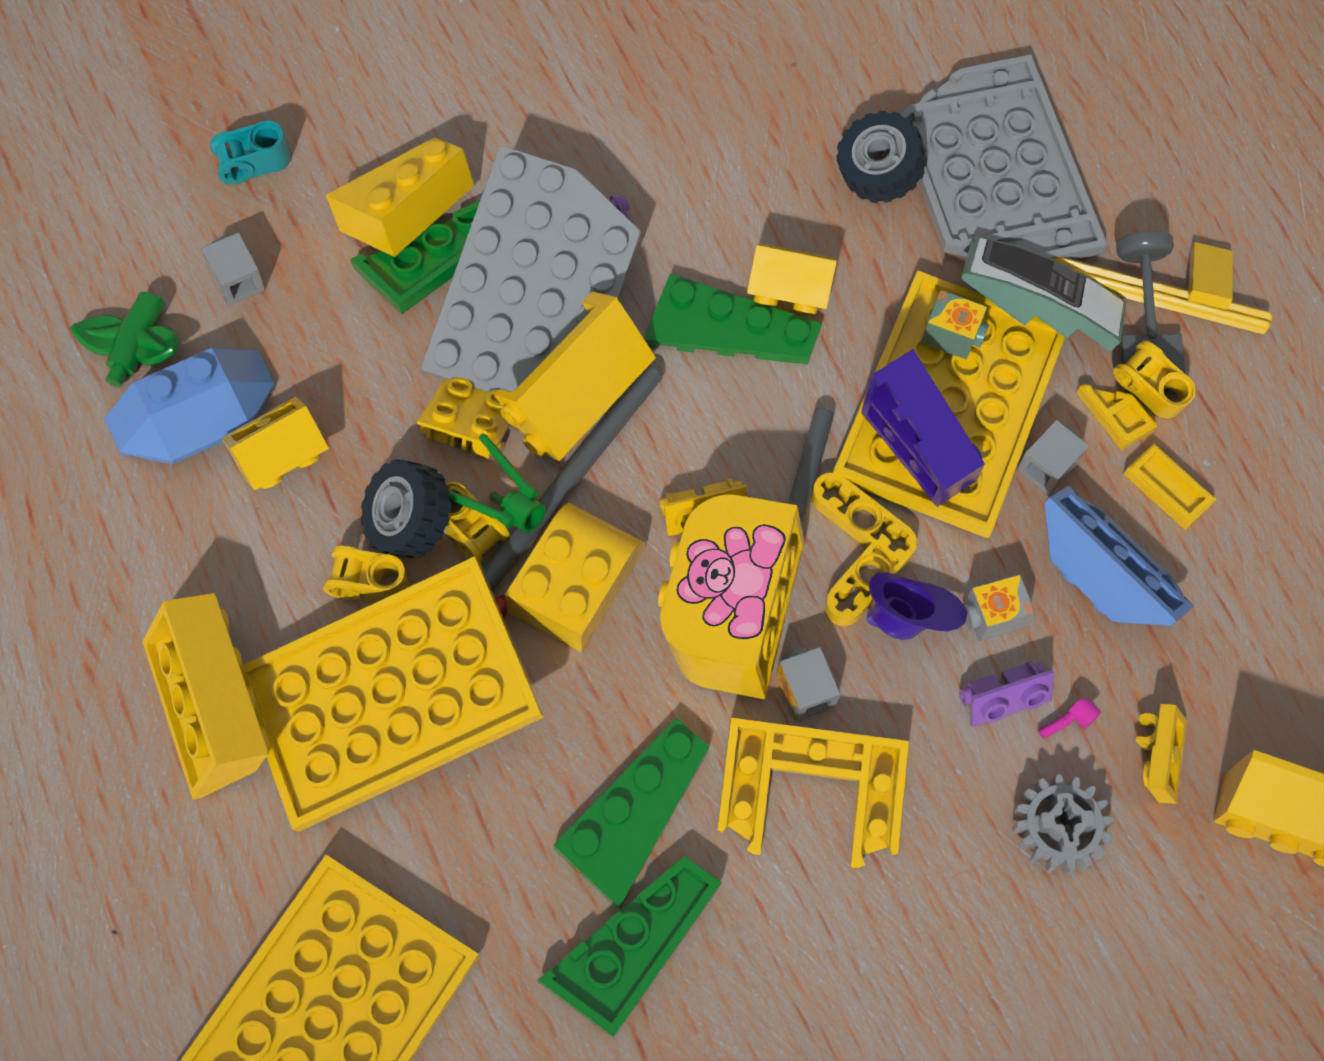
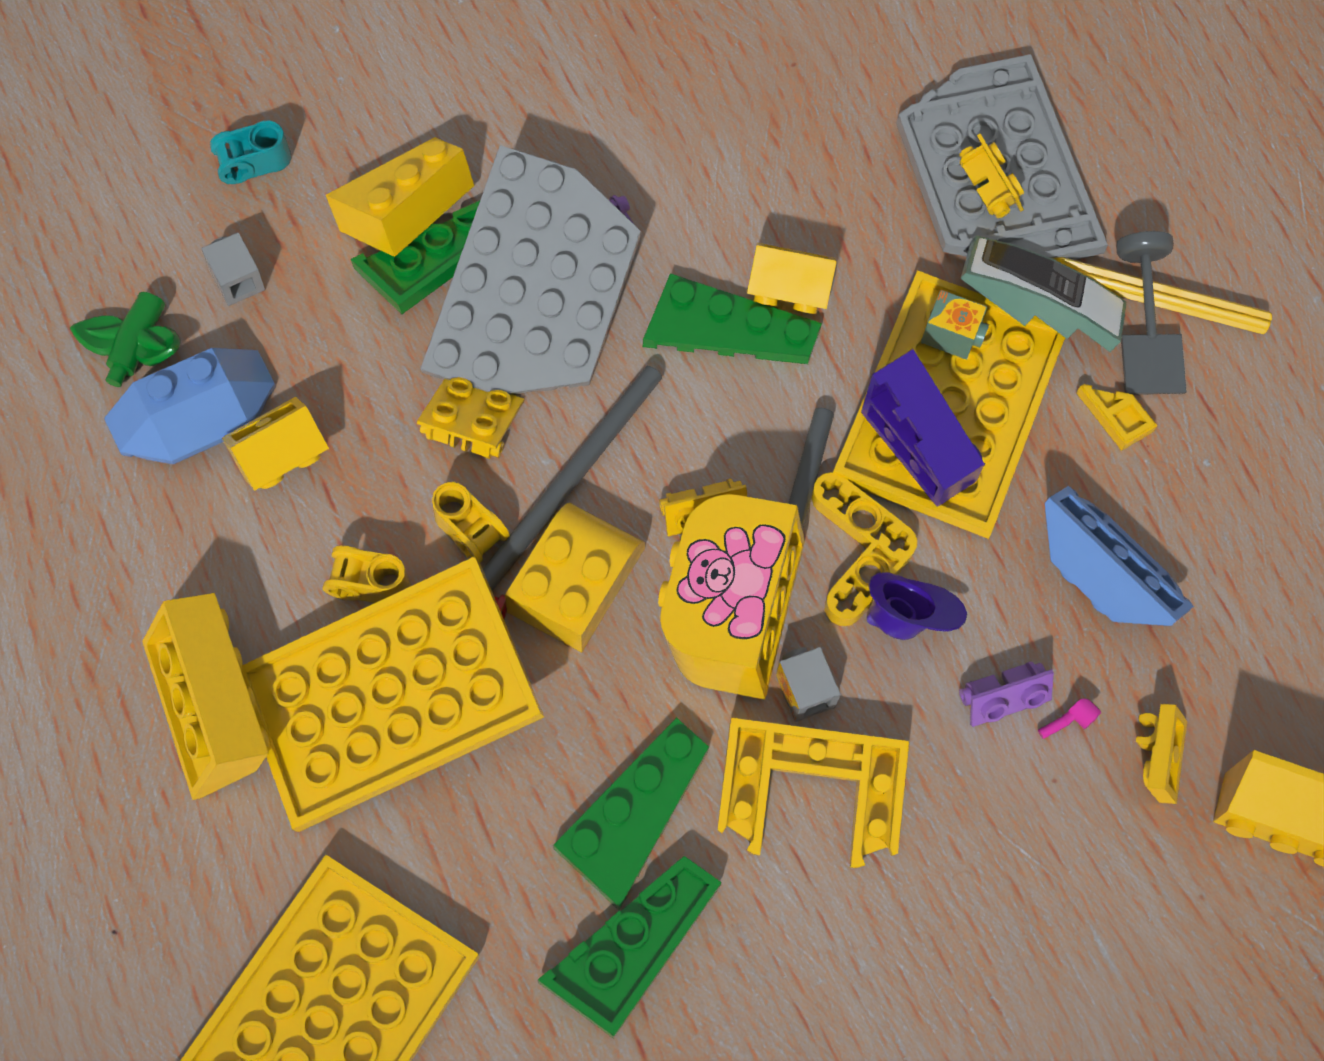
black wheel [361,459,451,558] -> none
green plant [449,433,546,533] -> none
yellow panel [494,292,656,461] -> none
black wheel [836,111,927,203] -> none
brick [964,574,1036,641] -> none
light grey gear [1012,774,1114,875] -> none
light grey brick [1017,420,1089,496] -> none
yellow piece [1113,340,1196,419] -> none
yellow tile [1123,444,1217,531] -> none
yellow tile [1188,242,1233,310] -> none
none -> yellow hinge [959,134,1024,218]

